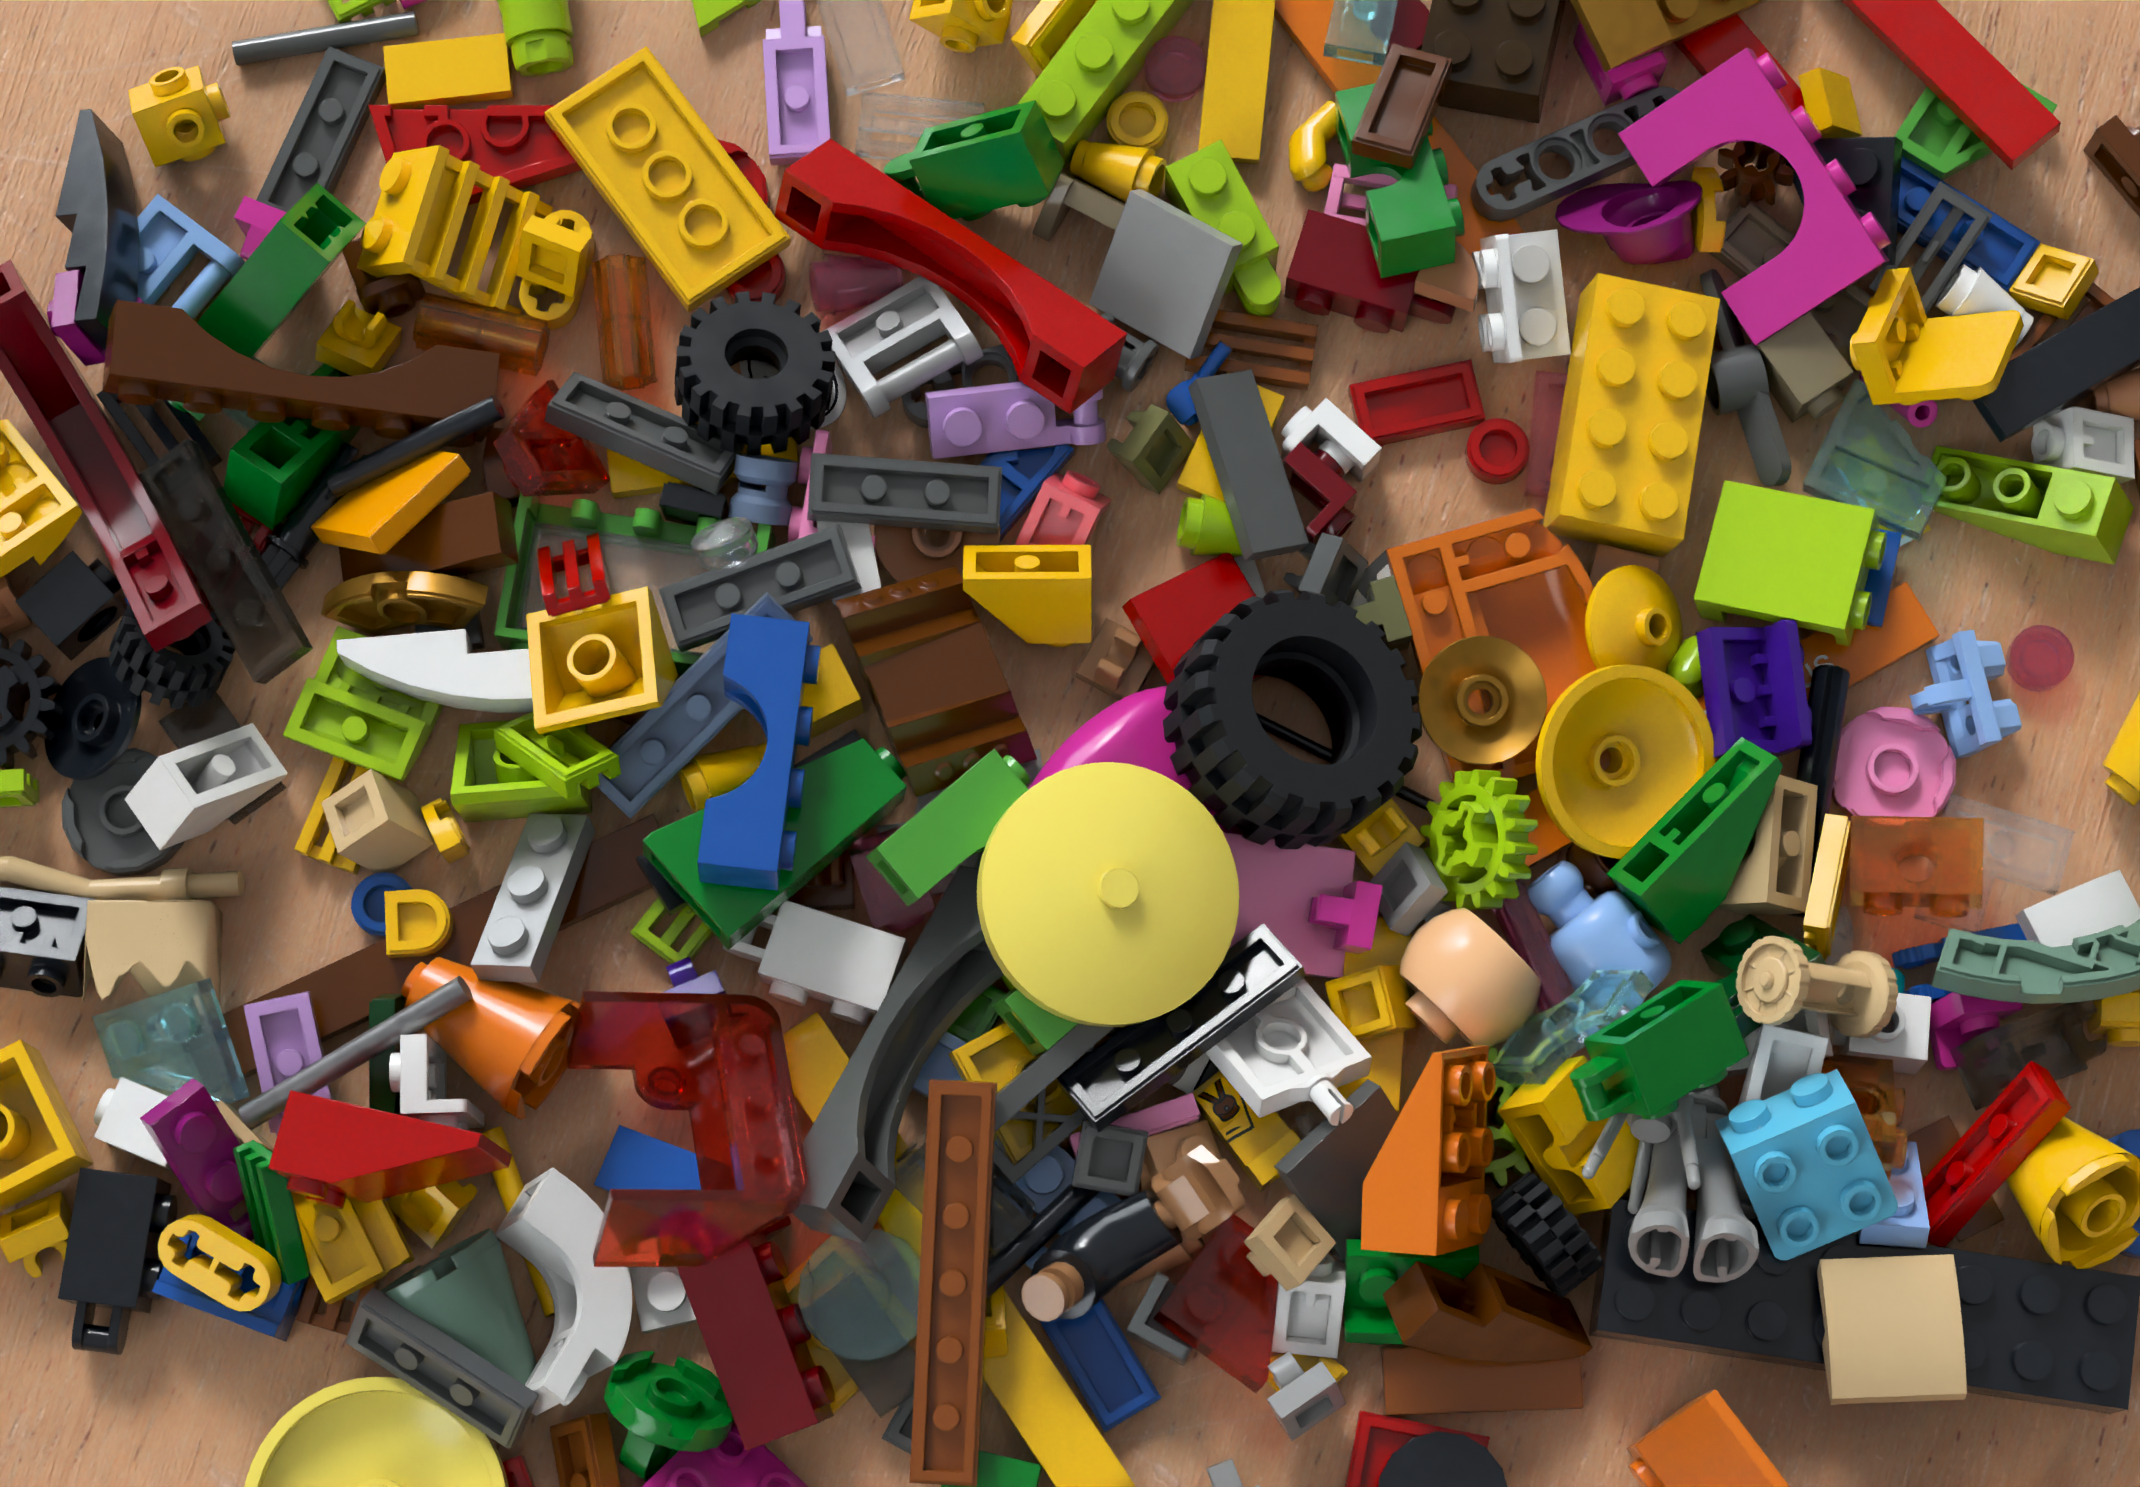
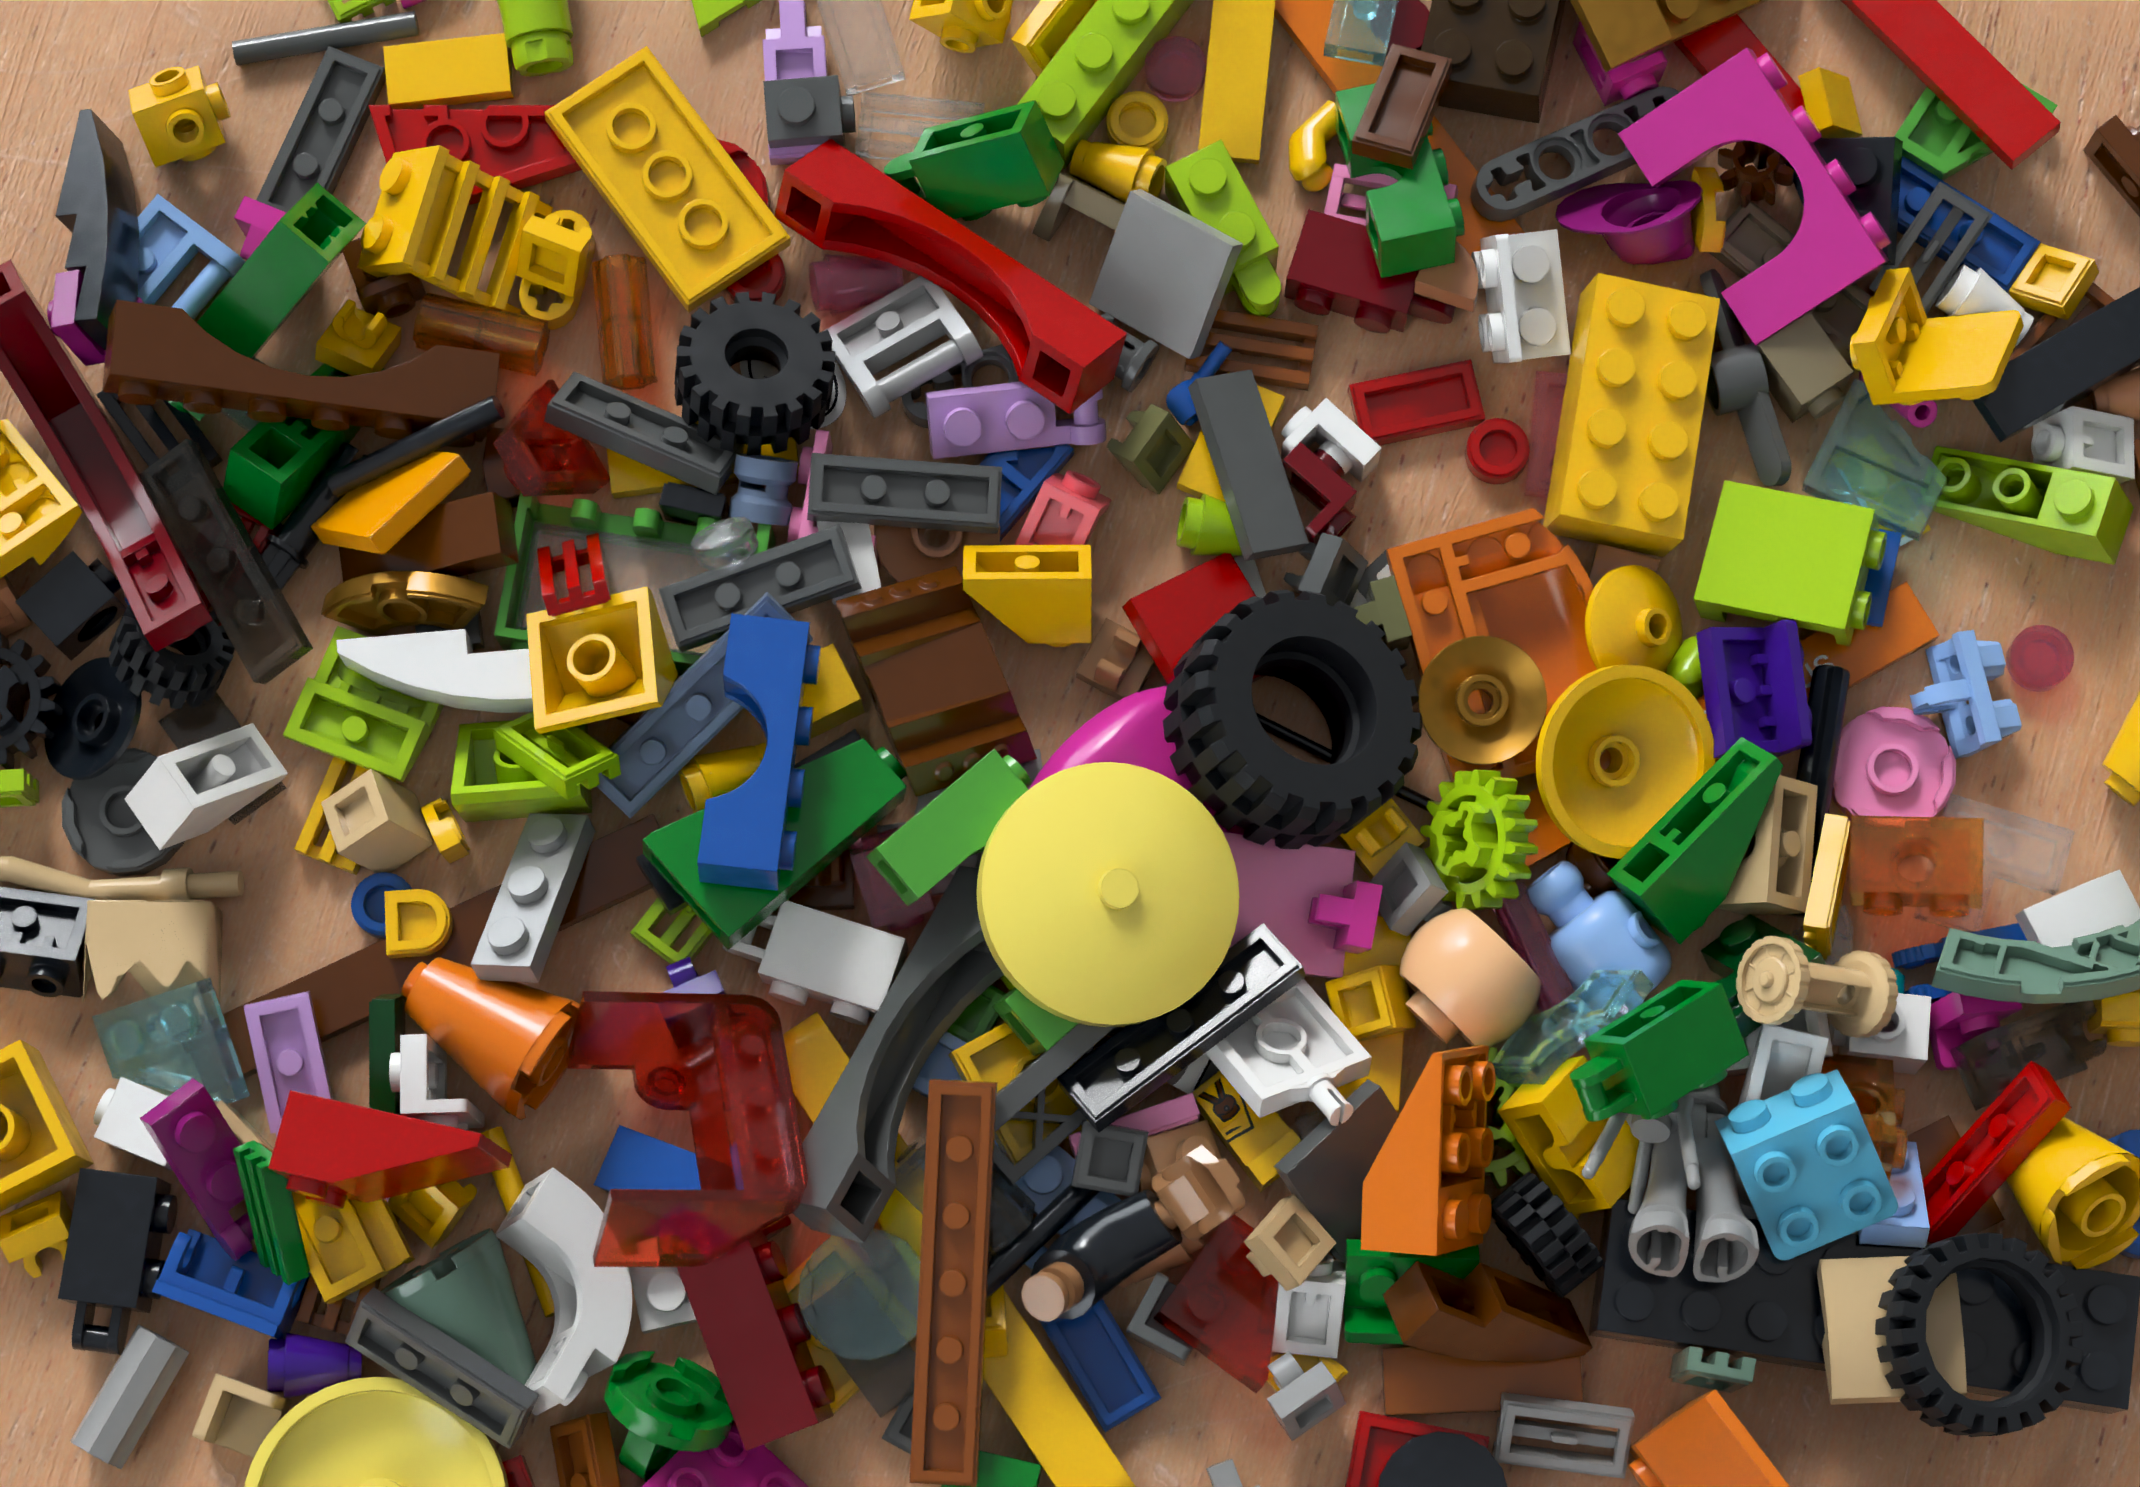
yellow beam [158,1214,282,1312] -> none
flat silver bar [239,976,473,1130] -> none
none -> light grey axle [70,1324,189,1469]
none -> tan panel [192,1373,292,1458]
none -> dark purple cone [267,1332,362,1398]
none -> dark grey bracket [763,75,856,148]
none -> light grey tile [1492,1392,1635,1479]
none -> sand green tile [1669,1346,1756,1393]
none -> black tyre [1875,1233,2084,1437]

